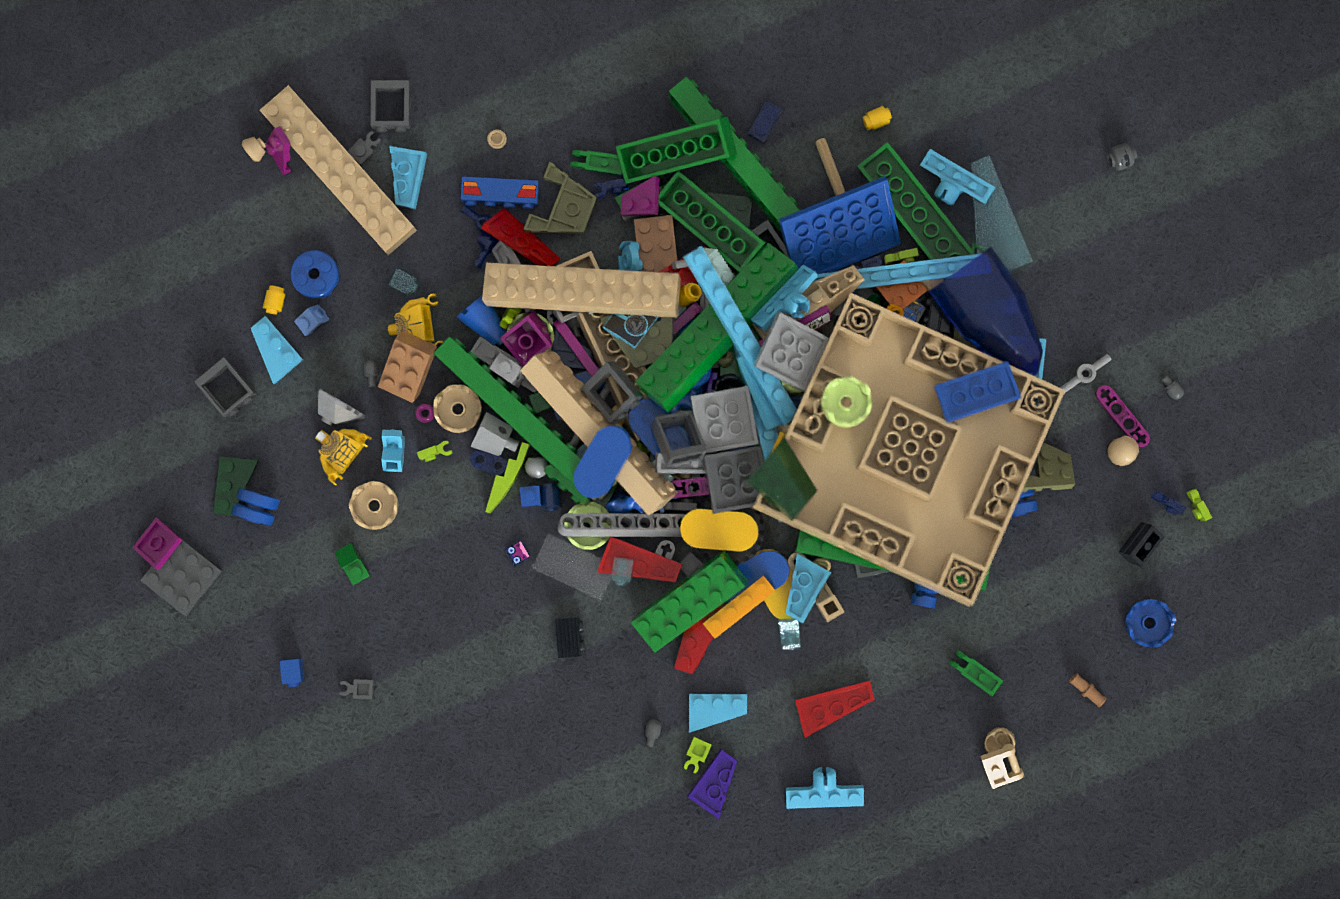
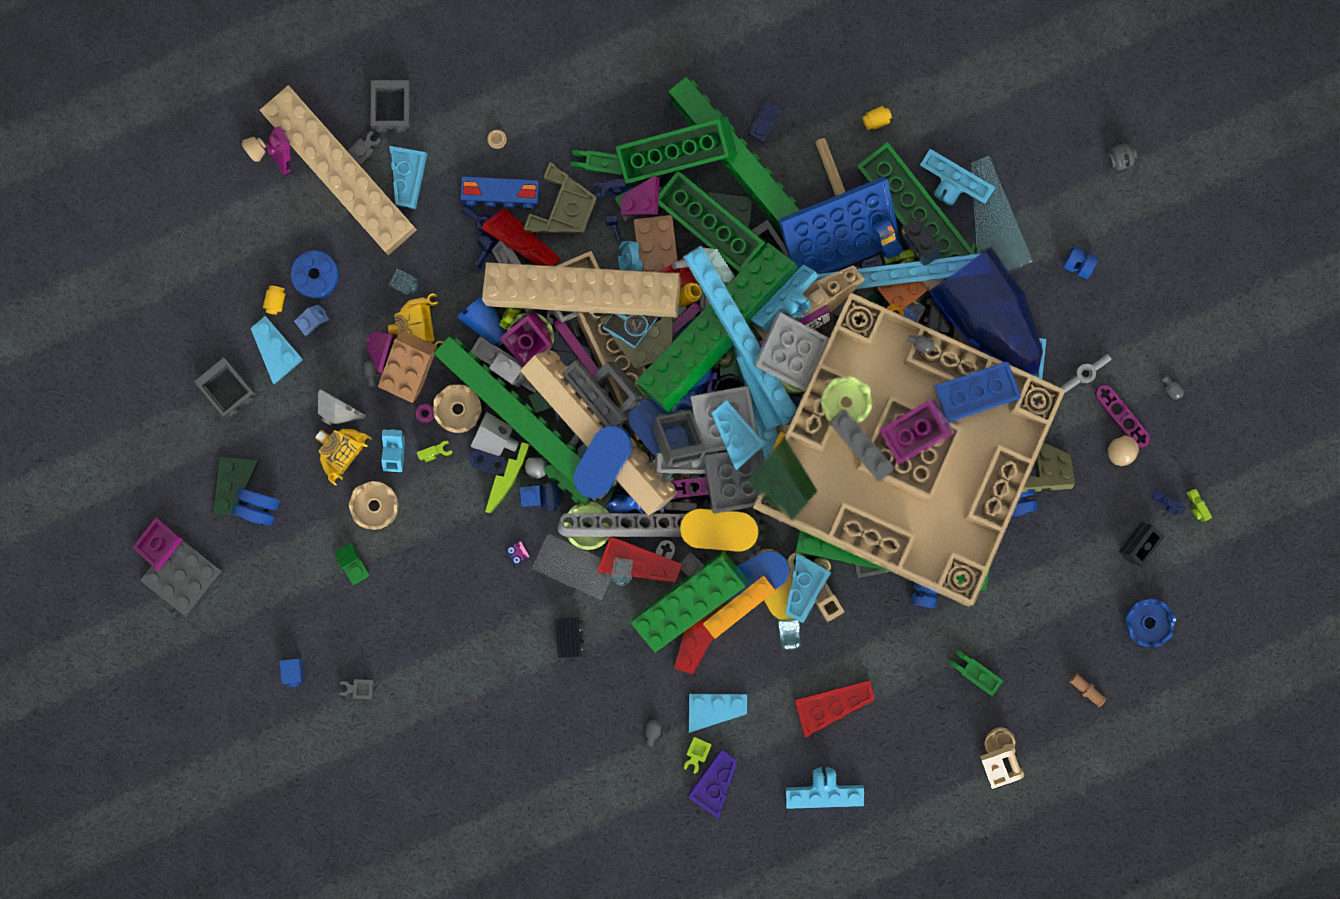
none -> magenta slope [366,331,396,374]
none -> dark grey plate [562,360,627,427]
none -> clear blue hand [606,215,621,241]
none -> medium azure wing [712,400,765,470]
none -> dark grey plate [828,409,894,482]
none -> blue leg [873,219,903,259]
none -> magenta slope [879,399,955,464]
none -> black brick [902,219,940,266]
none -> dark grey cylinder [907,334,934,353]
none -> blue wheel [1063,246,1099,280]

